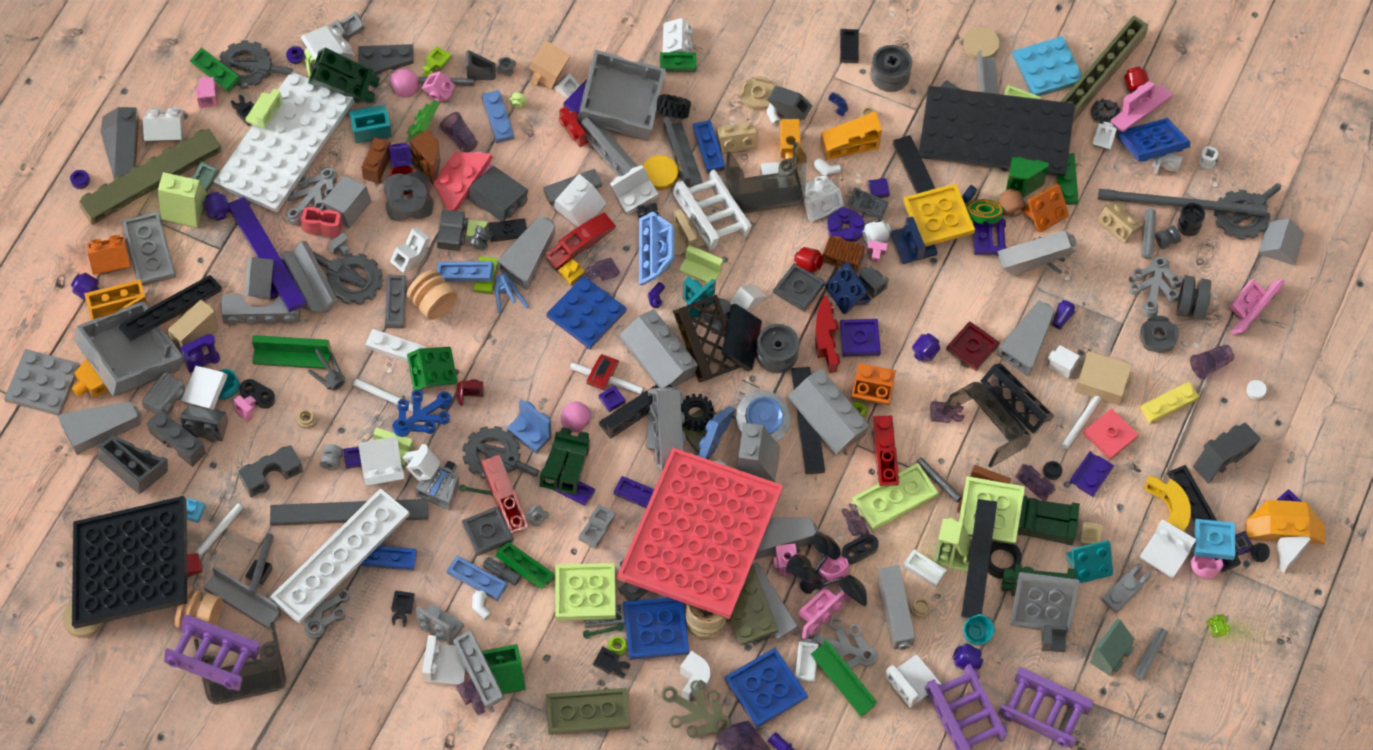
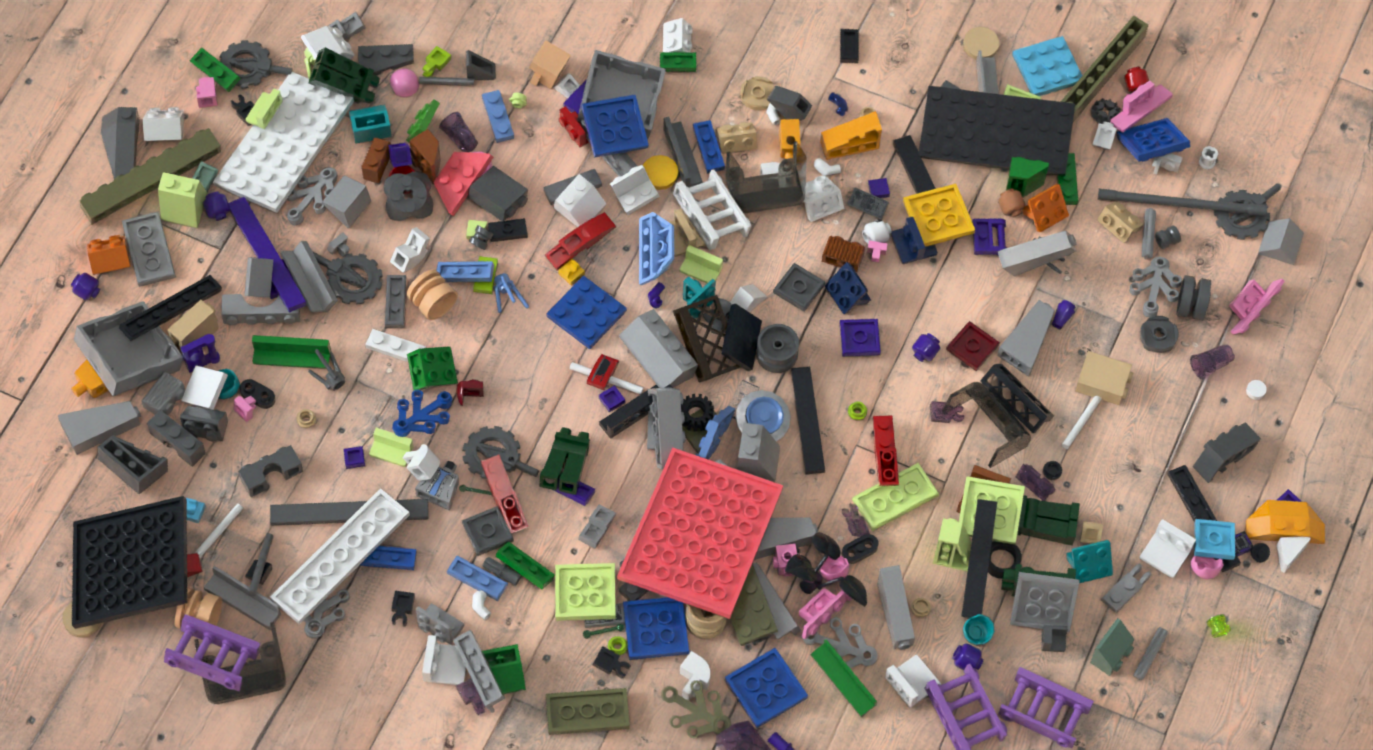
light grey plate [4,349,80,416] -> none
dark purple tile [70,170,90,189] -> none
light orange wedge [84,279,147,320] -> none
dark purple plate [286,46,305,64] -> none
coral brick [301,207,342,238] -> none
light grey wheel [320,444,343,470] -> none
white bar [353,379,423,412] -> none
white bracket [358,437,405,486] -> none
bright pink brick [422,72,456,102] -> none
dark grey brick [437,209,468,251] -> none
flat silver plate [496,57,516,76] -> none
light grey slope [497,215,555,290] -> none
medium blue bracket [507,399,551,454] -> none
light grey plate [526,505,549,526] -> none
bright pink hair [561,401,591,432] -> none
clear purple plate [585,257,620,281] -> none
dark purple plate [614,476,654,508] -> none
black wheel [637,203,658,218] -> none
black tyre [656,94,691,119] -> none
light grey slope [788,368,870,455] -> none
red head [794,247,823,273] -> none
white tile [795,641,819,683] -> none
red slope [815,296,840,373] -> none
dark purple plate [827,207,864,242] -> none
orange slope [851,363,896,405] -> none
dark grey brick [859,266,889,299] -> none
dark grey wheel [870,45,912,92] -> none
white tile [903,549,947,587] -> none
flat silver bar [916,457,962,502] -> none
dark blue tile [962,185,977,203] -> none
green tile [966,199,1004,224] -> none
white brick [1048,345,1080,379] -> none
dark purple plate [1069,451,1114,497] -> none
coral plate [1083,408,1138,460] -> none
light yellow plate [1140,382,1200,424] -> none
yellow arch [1143,475,1191,532] -> none
black wheel [1177,203,1205,236] -> none
none -> blue plate [581,95,649,158]

